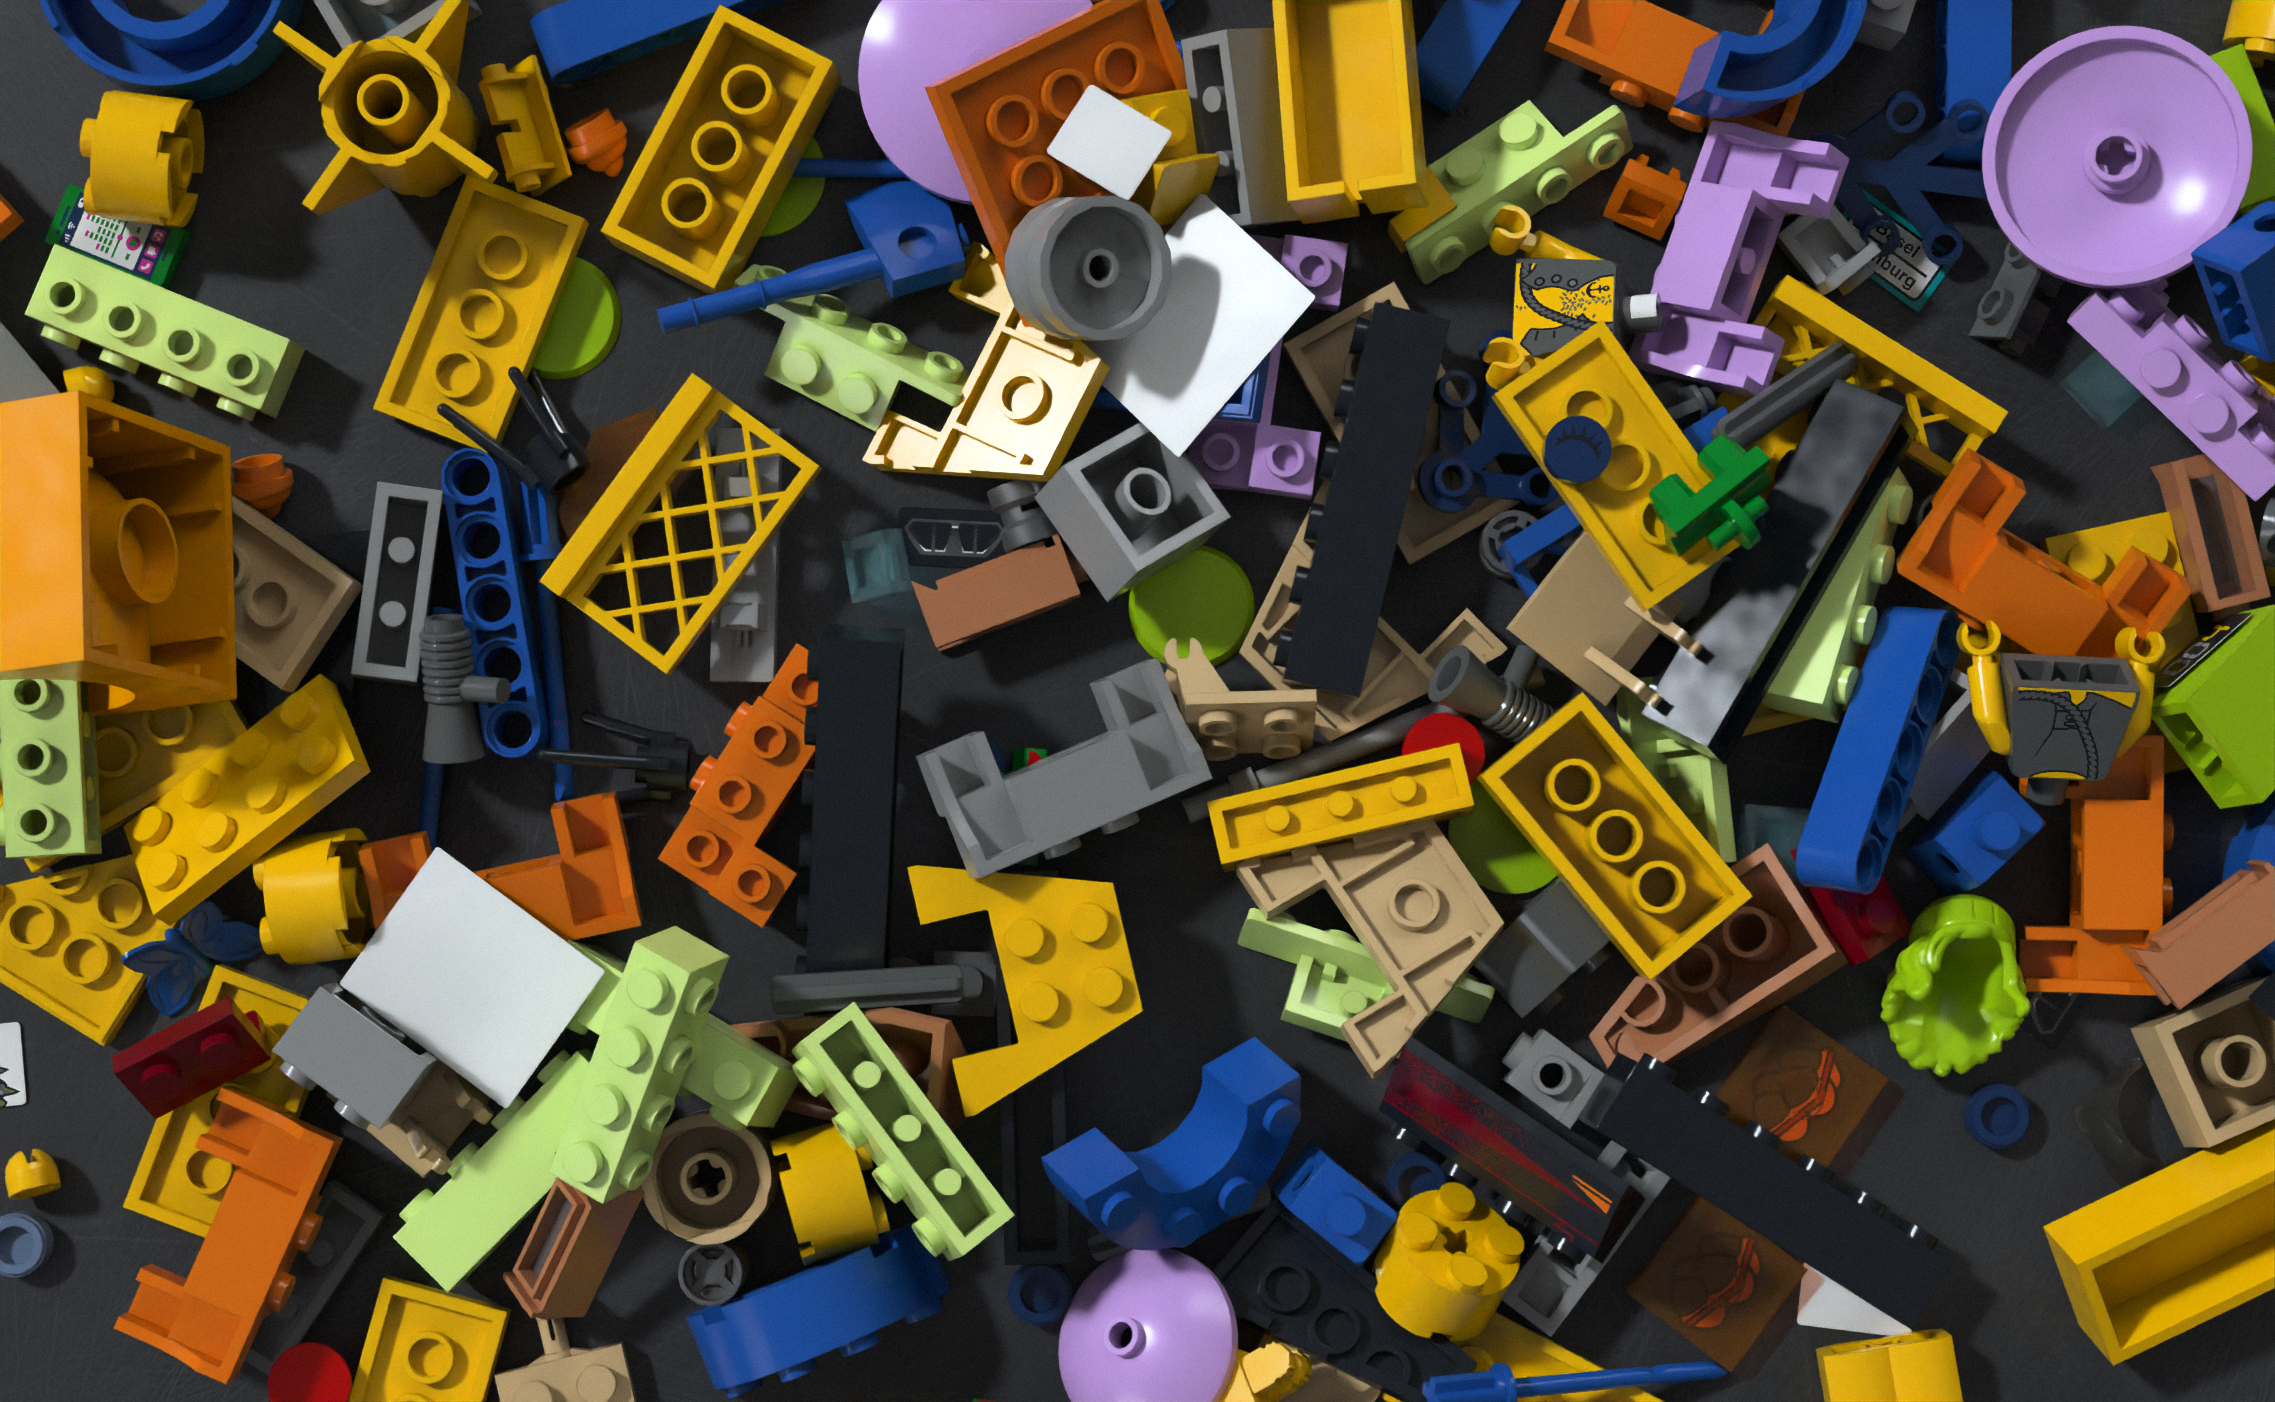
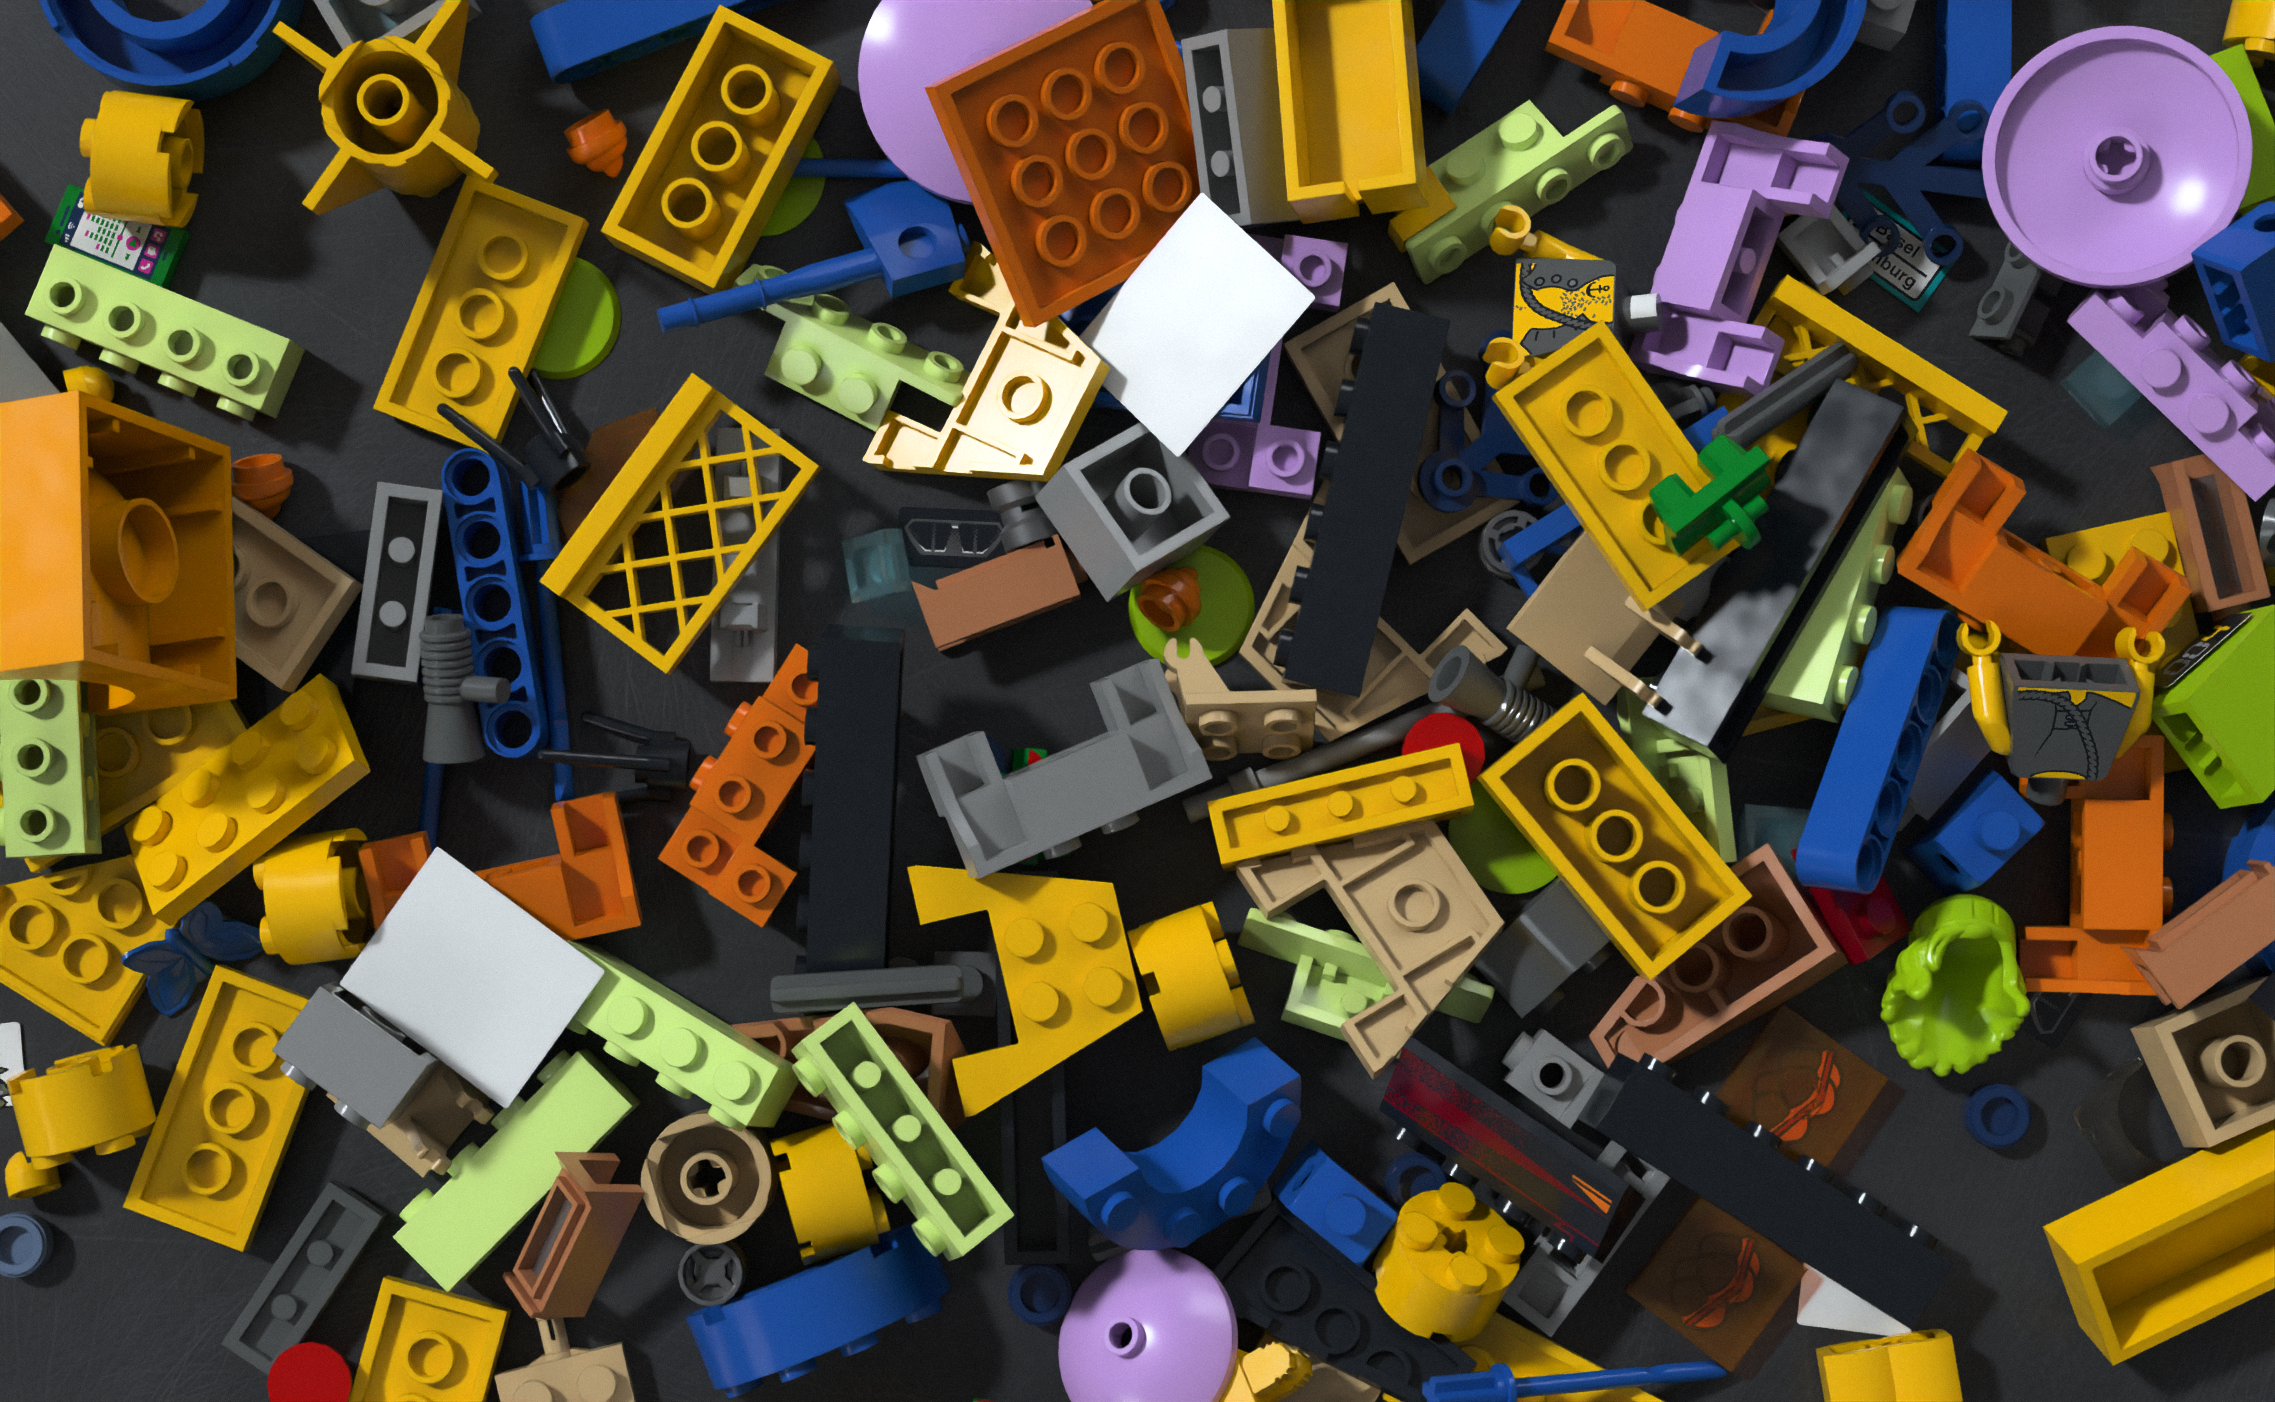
dark red bracket [111,996,271,1119] -> none
orange bracket [113,1085,343,1385] -> none
yellow hinge [478,55,572,197] -> none
yellowish green brick [549,926,730,1204] -> none
light grey wheel [1004,195,1172,341] -> none
white sticker [1047,85,1171,200] -> none
yellow slope [1120,89,1220,225] -> none
dark blue tile [1542,416,1611,485] -> none
orange tile [1602,154,1688,241] -> none
none -> yellow brick [6,1044,157,1170]
none -> yellow brick [1127,901,1255,1051]
none -> orange plate [1137,567,1201,632]

